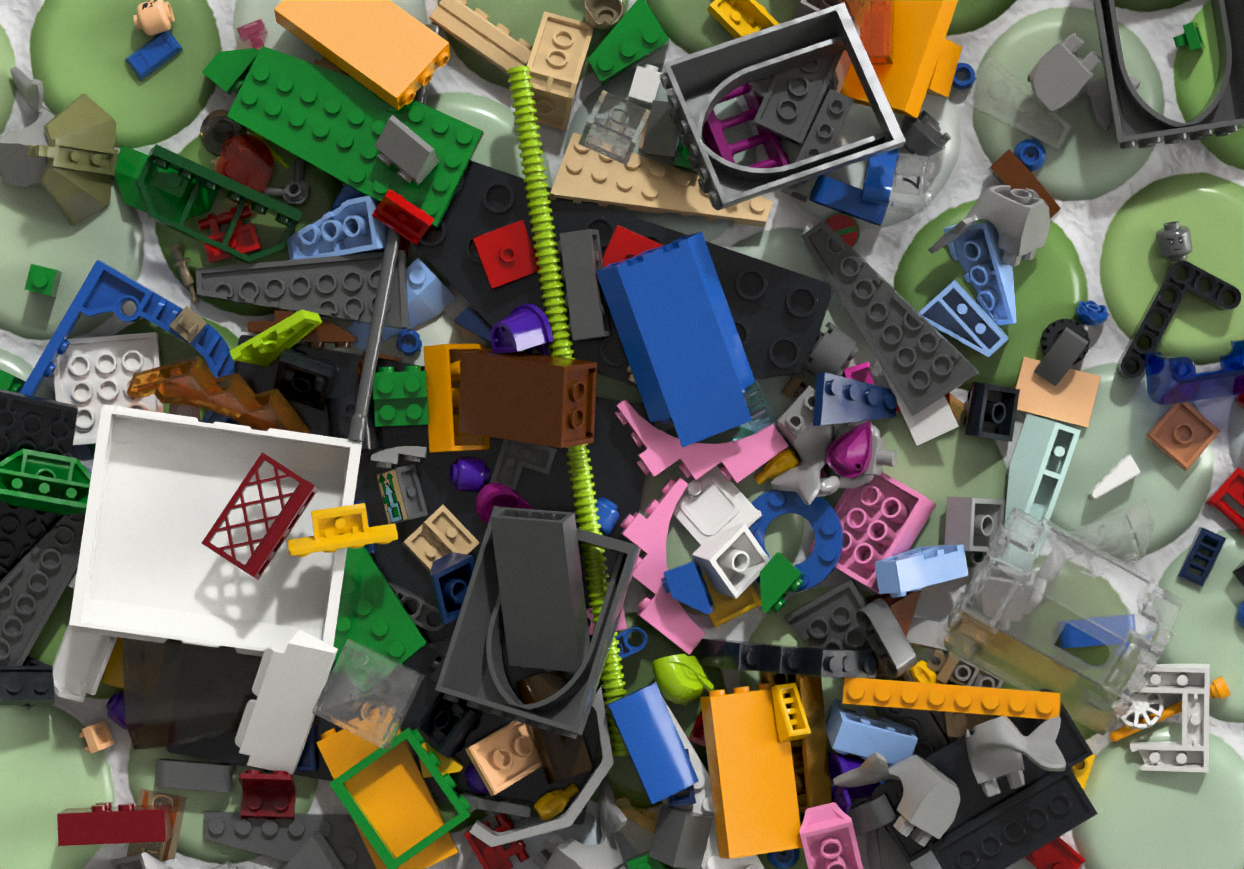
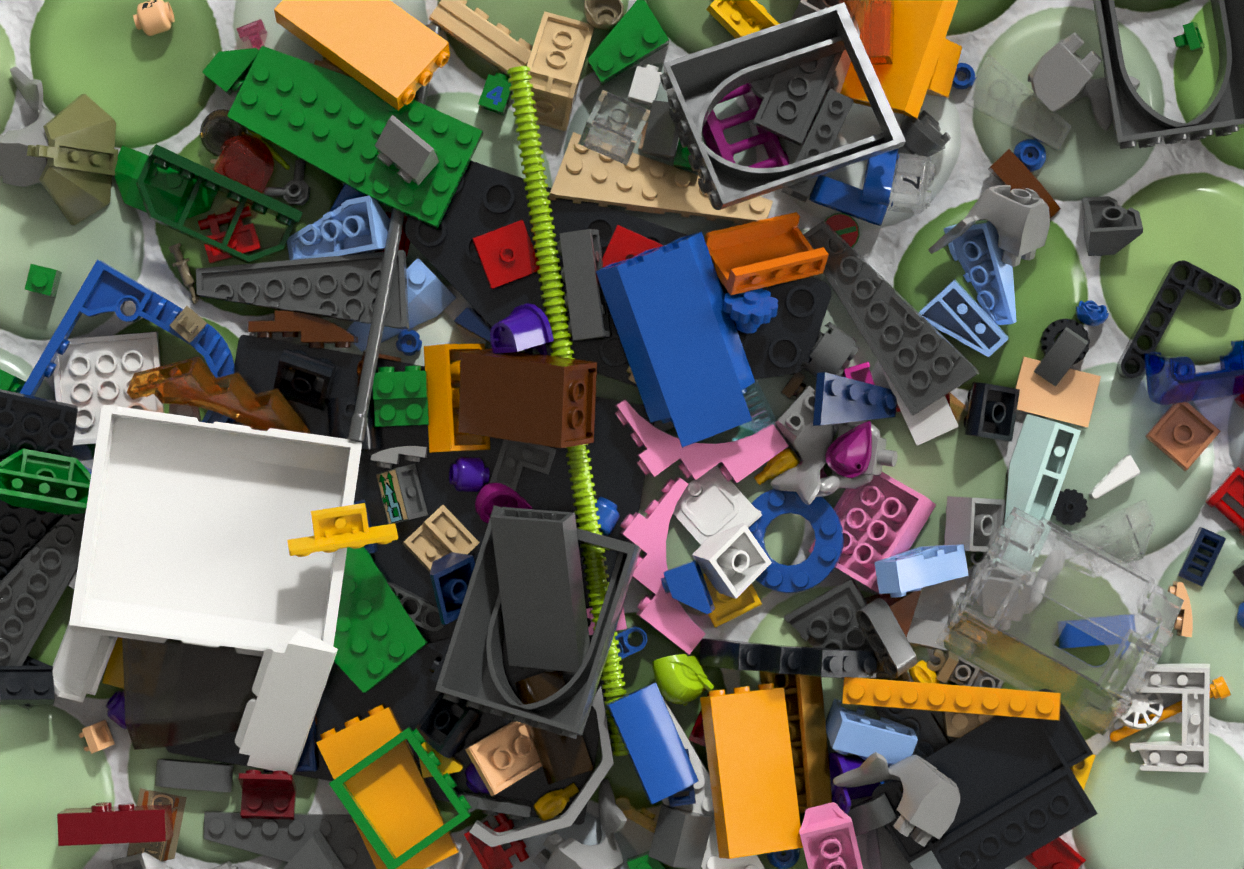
blue tile [125,30,183,81] -> none
dark red fence [202,452,319,580] -> none
lime wing [229,310,322,367] -> none
clear slope [312,639,425,749] -> none
red plate [371,189,434,245] -> none
green slope [760,552,805,614] -> none
yellow slope [771,682,811,742] -> none
light grey hips [965,716,1066,798] -> none
dark grey head [1156,221,1192,262] -> none
none -> green brick [478,72,512,116]
none -> orange panel [704,212,829,295]
none -> blue plant [723,288,778,333]
none -> black piece [1052,489,1088,525]
none -> dark grey slope [1082,196,1143,256]
none -> light nougat slope [1167,581,1193,637]

